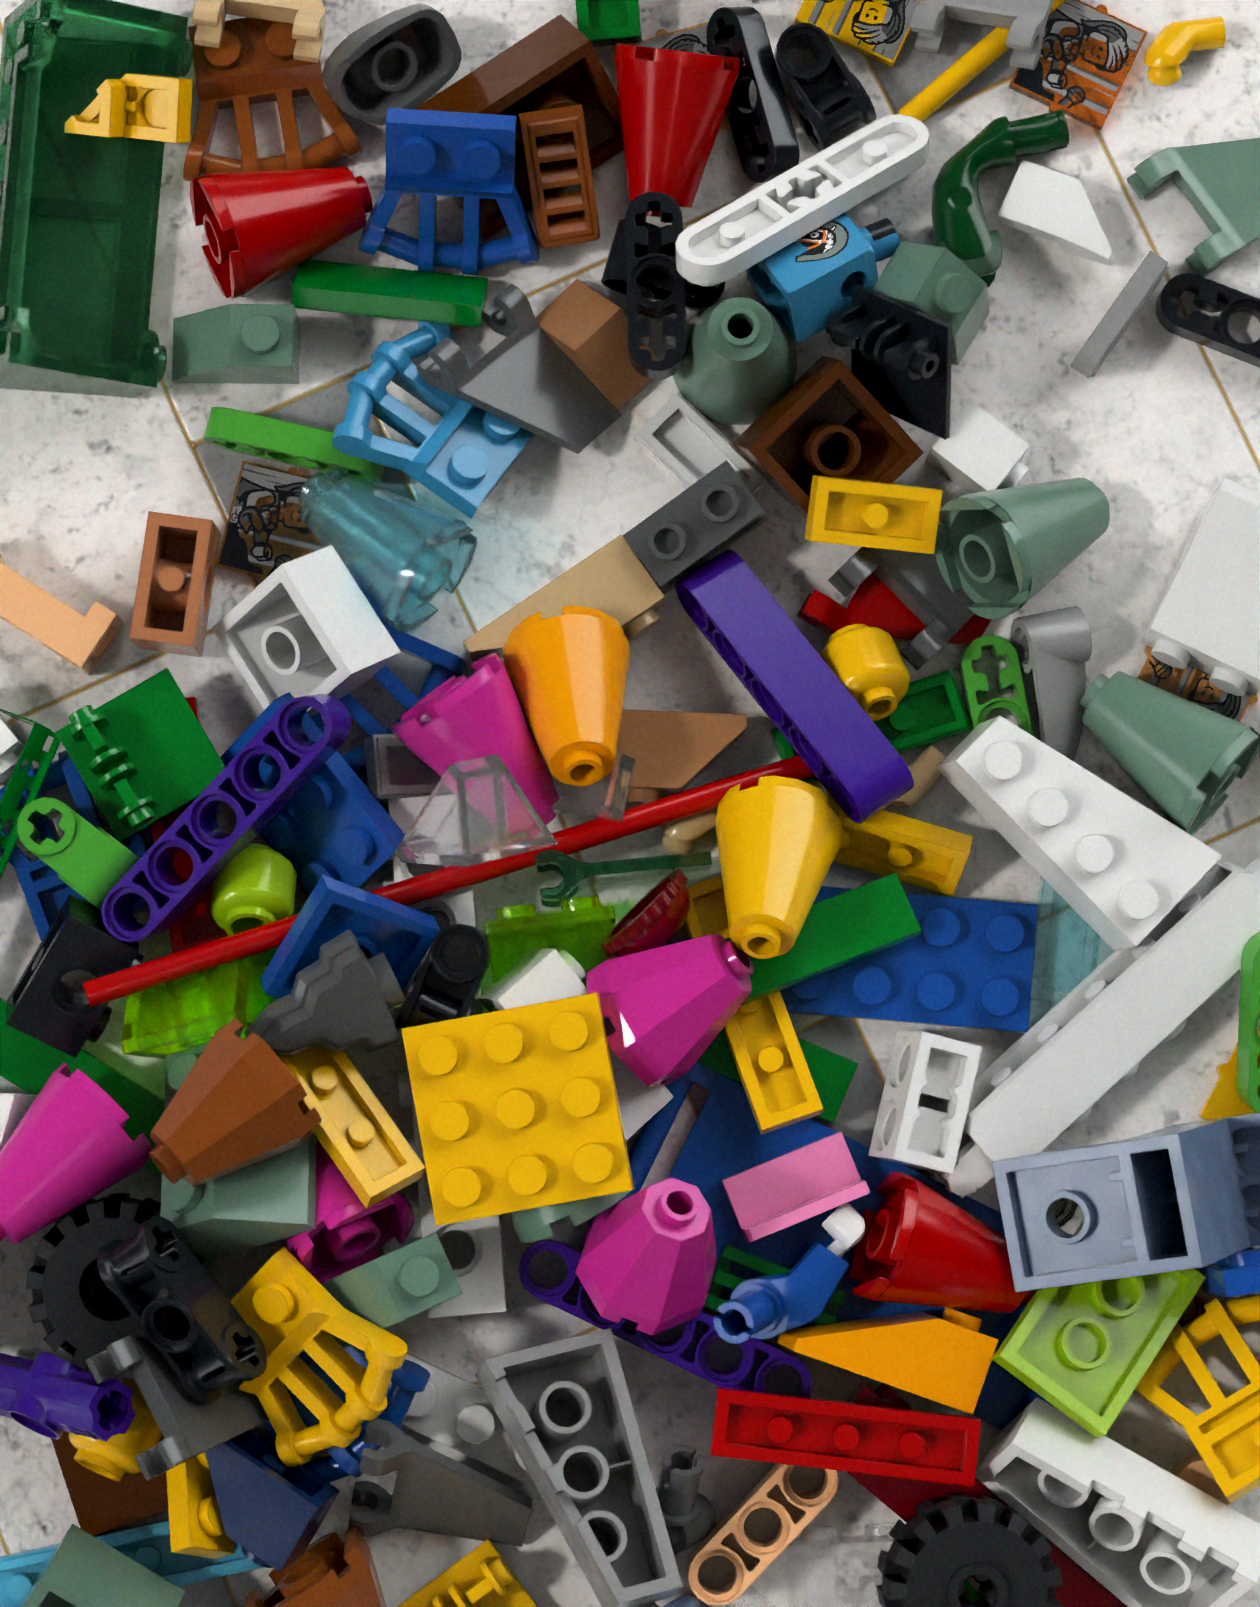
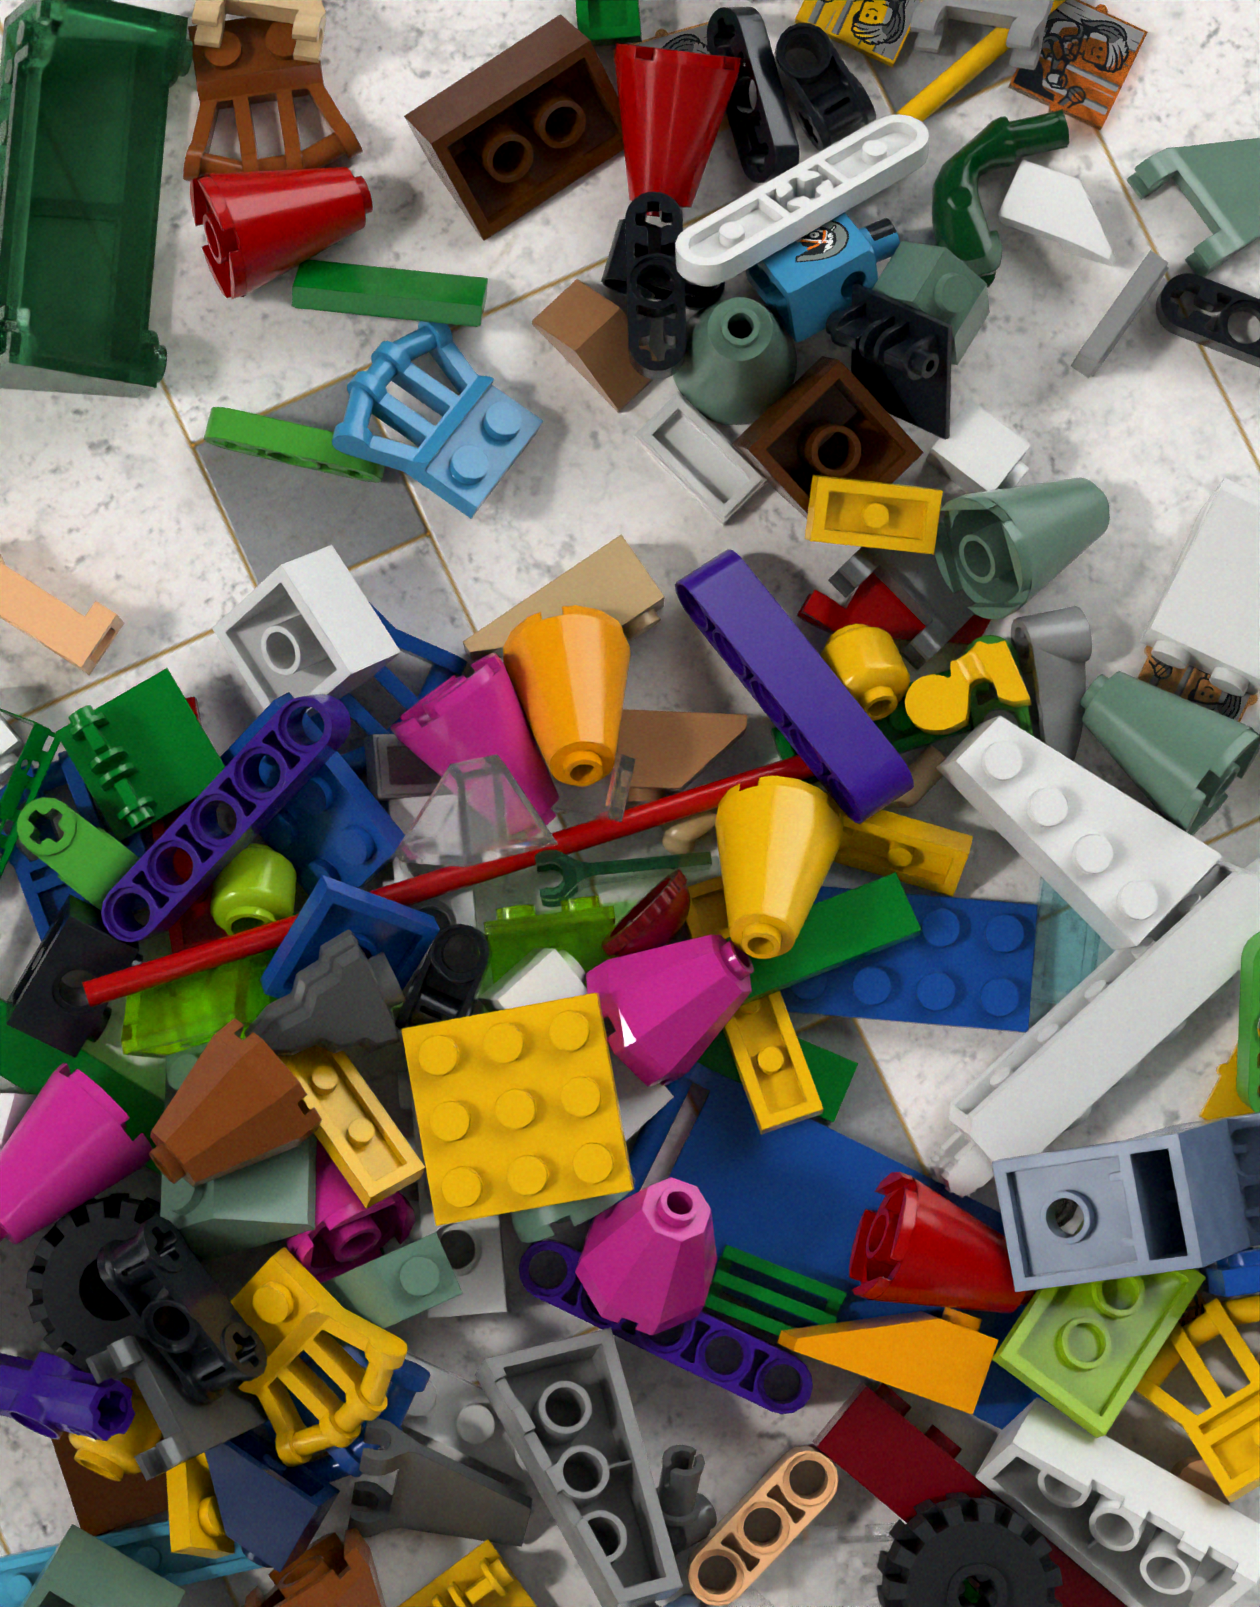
yellow slope [64,73,193,143] -> none
nougat brick [129,511,221,657] -> none
sand green slope [172,304,300,384] -> none
piece [216,461,344,582] -> none
clear light blue cone [298,468,477,633] -> none
dark grey piece [322,3,462,126] -> none
blue plate [358,108,540,275] -> none
dark grey flag [416,284,622,454] -> none
dark orange slope [519,104,601,248] -> none
dark grey brick [623,460,766,594] -> none
red plate [710,1387,981,1487] -> none
blue arm [713,1203,866,1344] -> none
bright pink panel [721,1131,871,1243] -> none
white brick [868,1030,982,1174] -> none
yellow arm [1144,16,1226,86] -> none
none -> yellow leg [905,640,1032,735]

